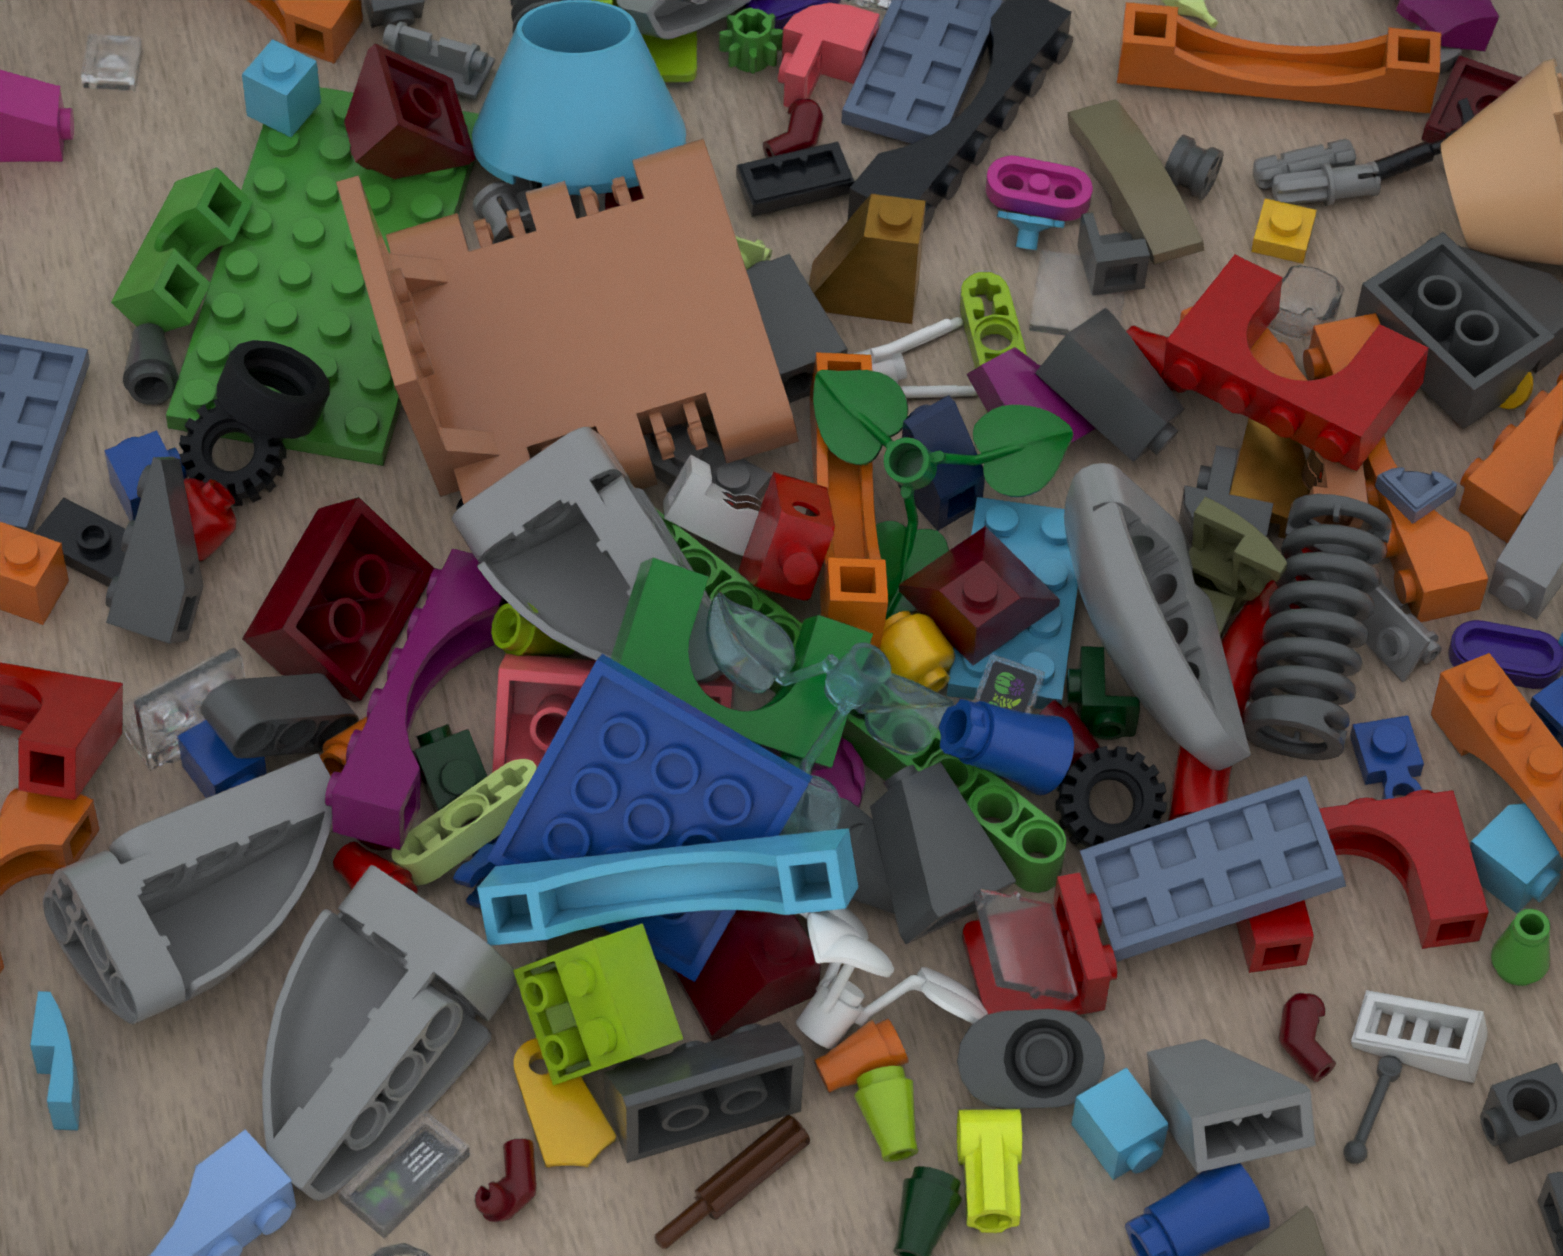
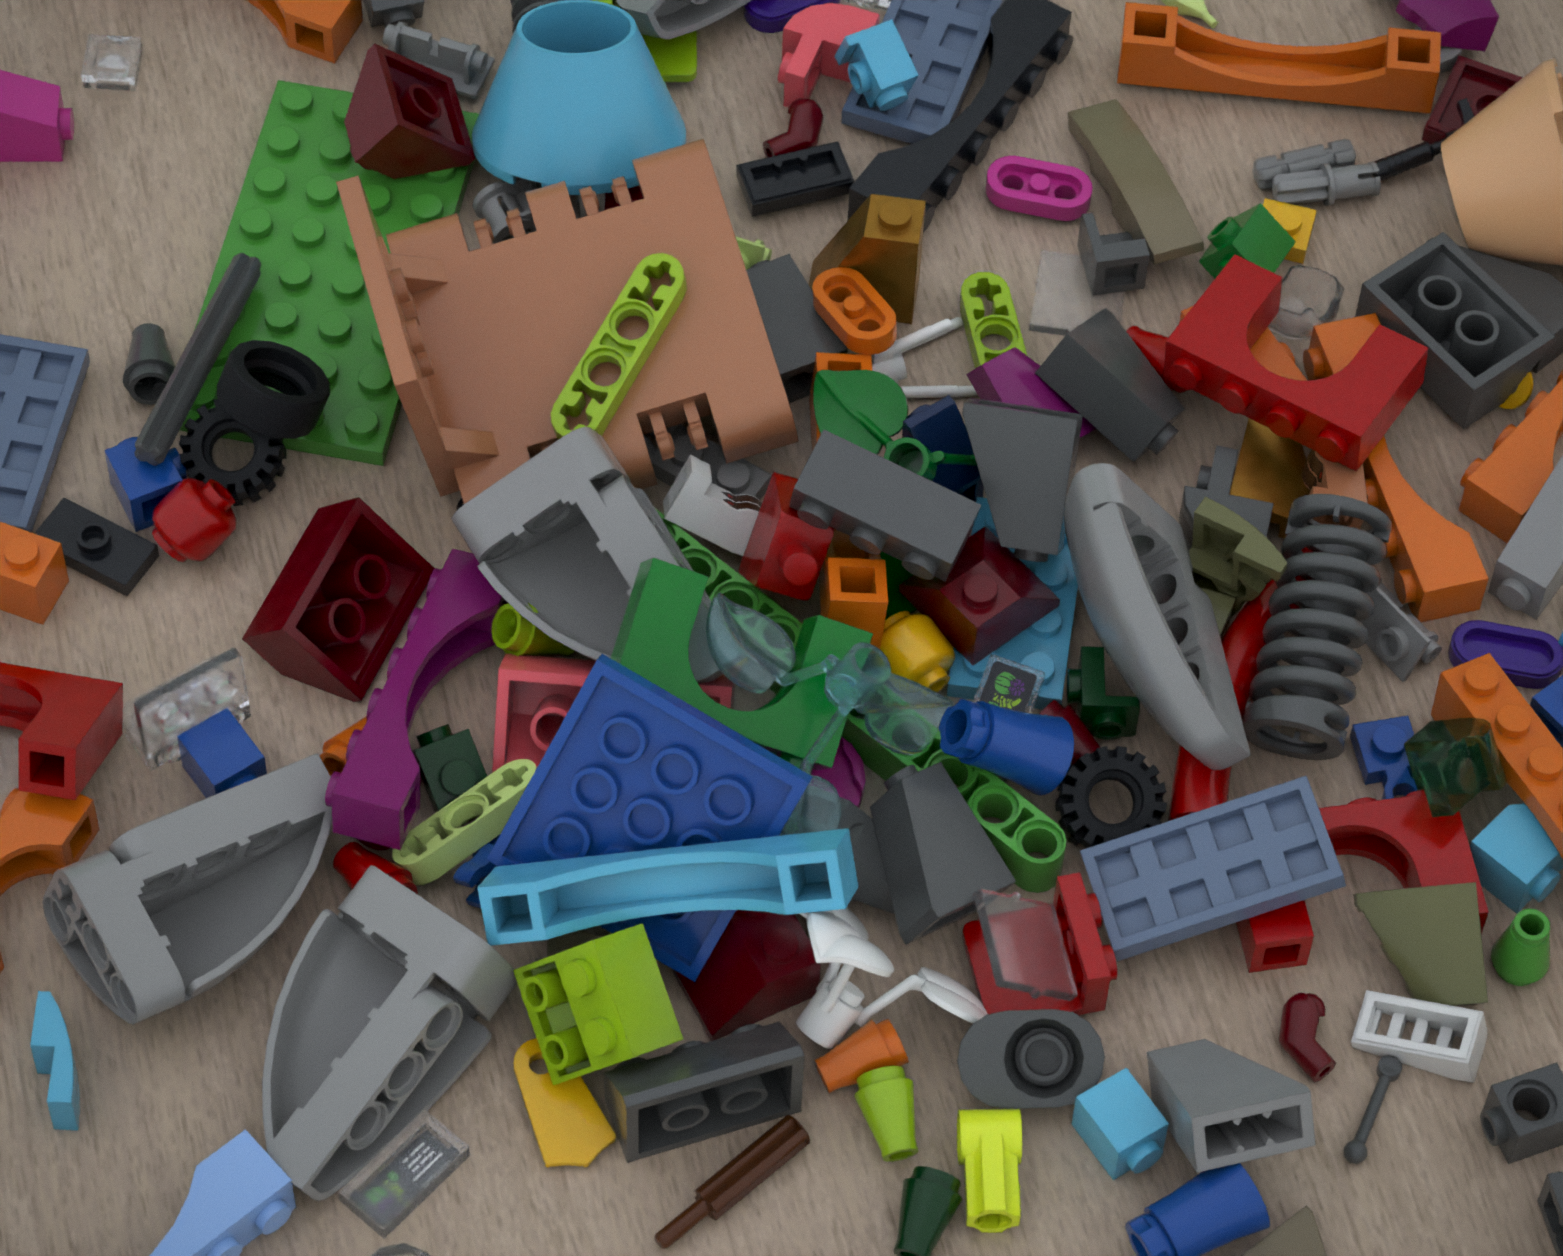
dark grey slope [106,457,204,644] -> none
bright green arch [111,167,253,332] -> none
dark grey beam [200,673,359,759] -> none
medium azure brick [242,39,321,137] -> none
dark red arm [474,1138,537,1222] -> none
bright green gear [719,8,783,74] -> none
medium azure plant [997,210,1065,250] -> none
dark grey wheel [1165,135,1224,200] -> none
sand blue tile [1375,467,1457,524] -> none
none -> dark grey axle [134,253,261,466]
none -> lime beam [551,253,687,440]
none -> dark grey slope [789,430,981,582]
none -> orange plate [812,267,897,355]
none -> medium azure brick [835,19,919,111]
none -> dark grey slope [962,397,1083,562]
none -> green brick [1198,203,1296,279]
none -> olive slope [1353,882,1488,1006]
none -> clear green brick [1404,718,1507,817]

